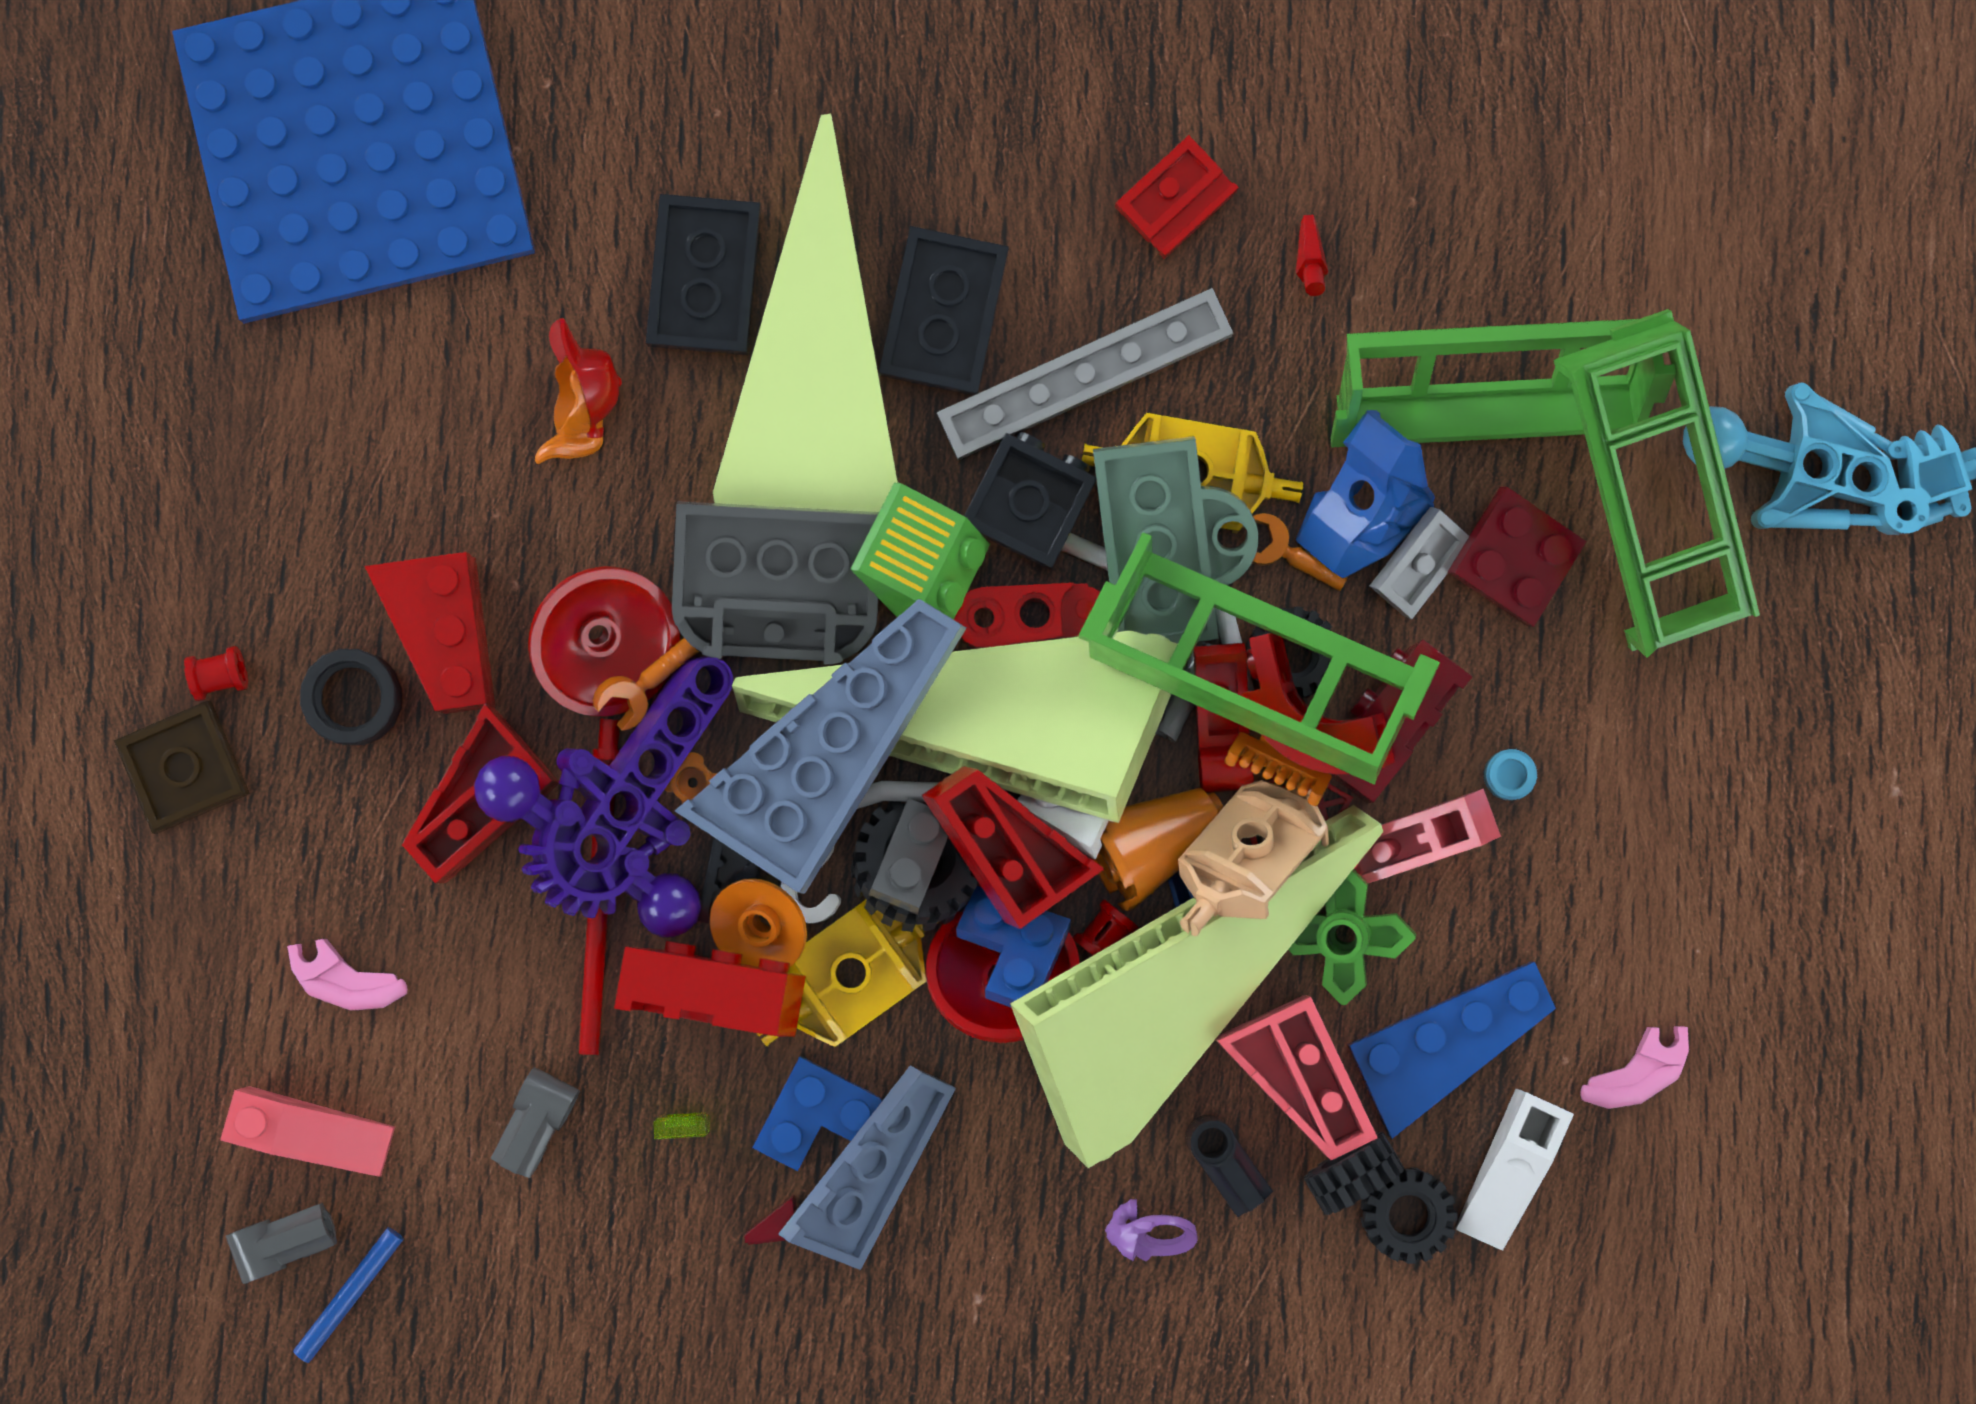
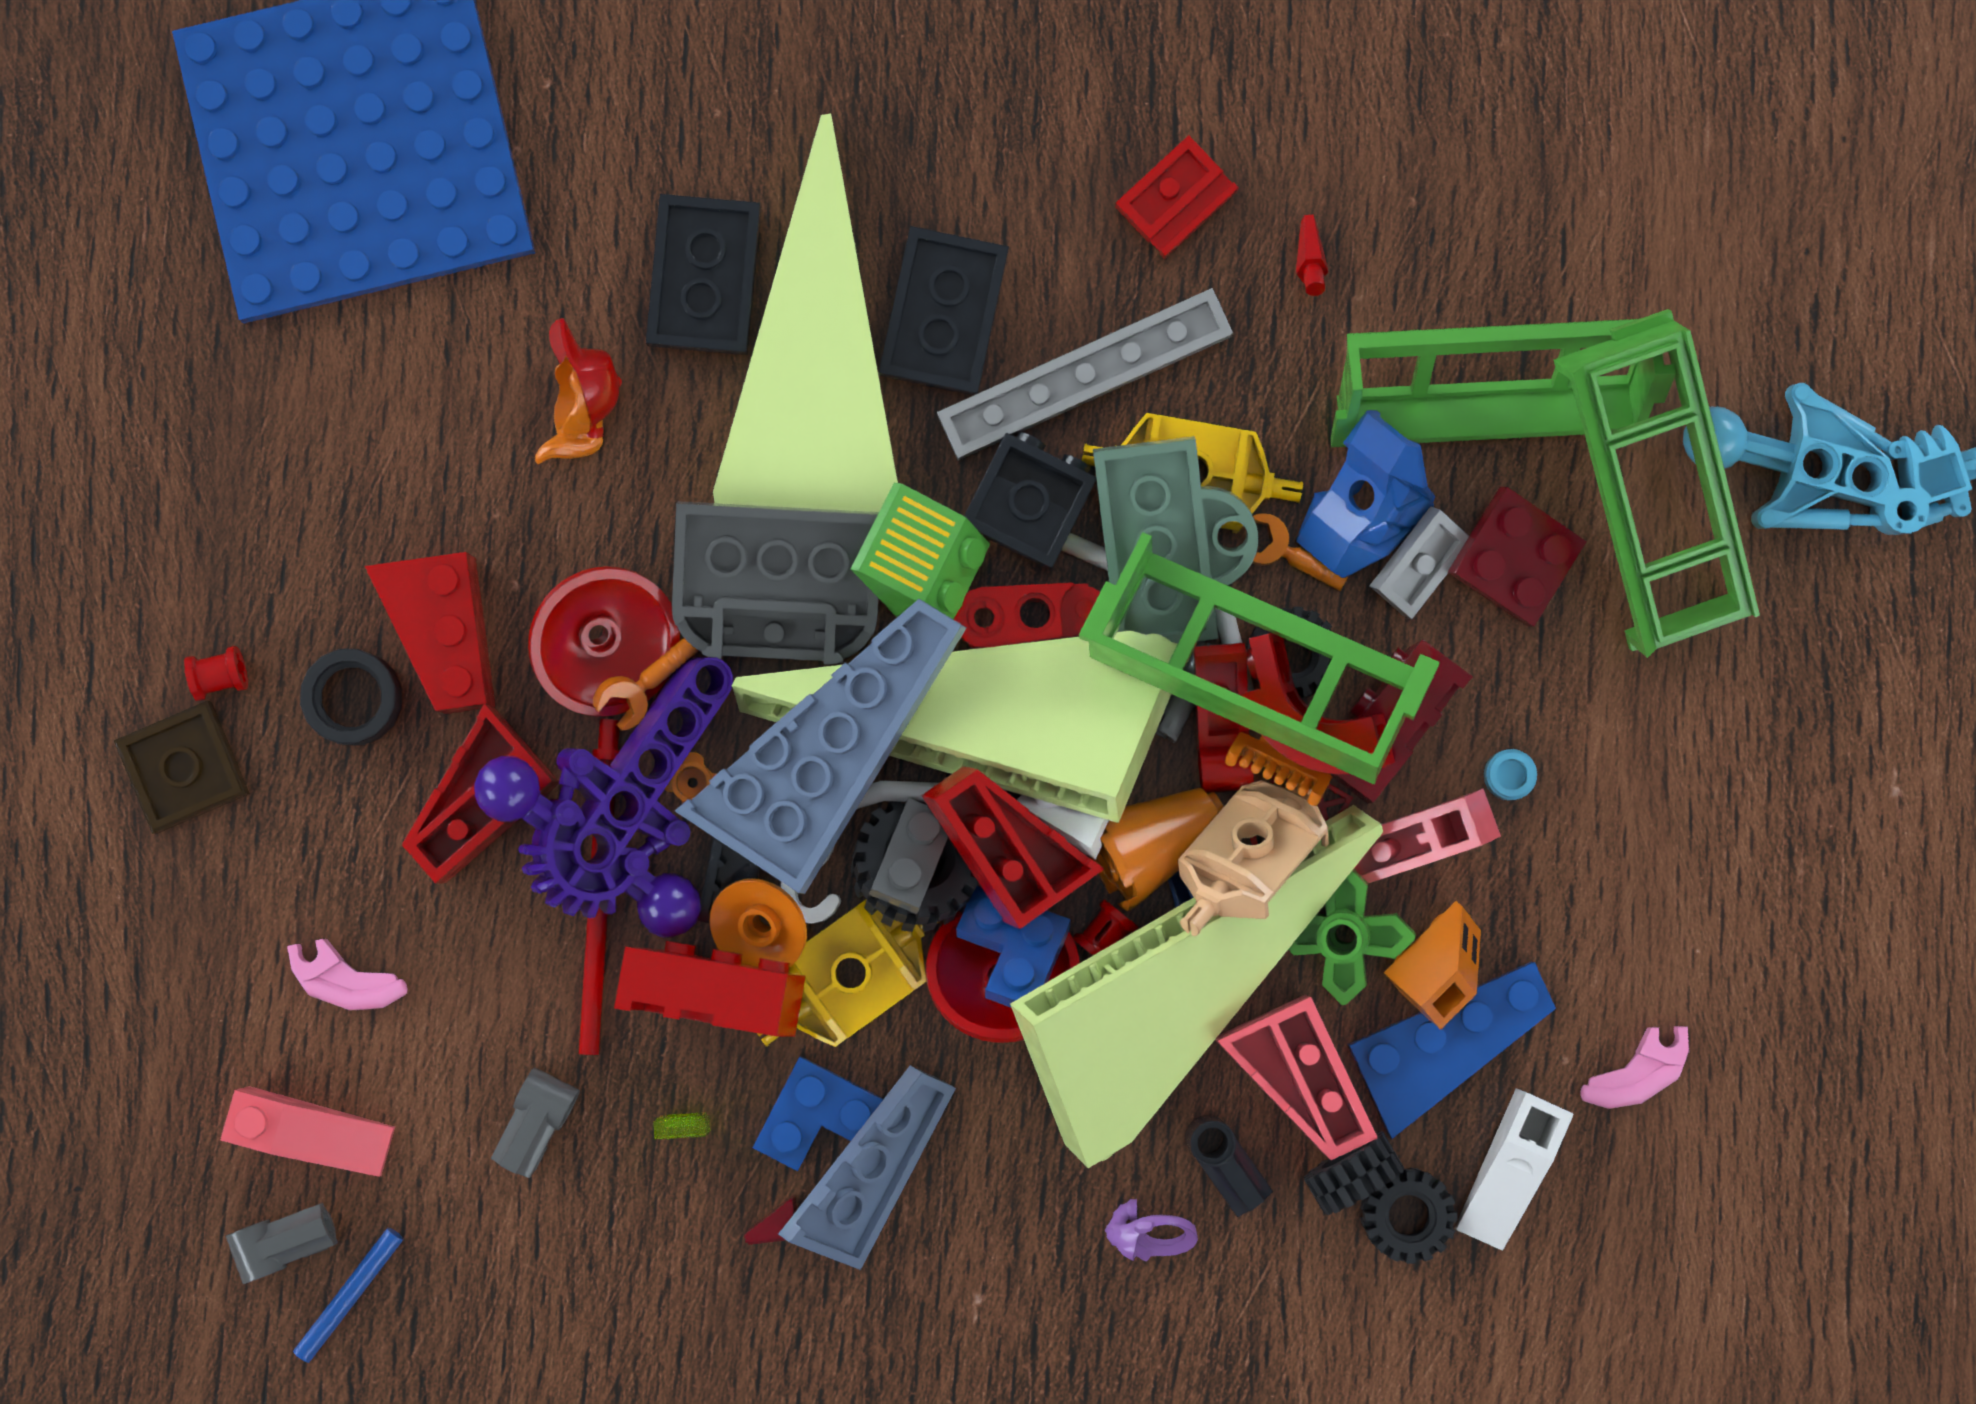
none -> orange slope [1384,901,1481,1030]

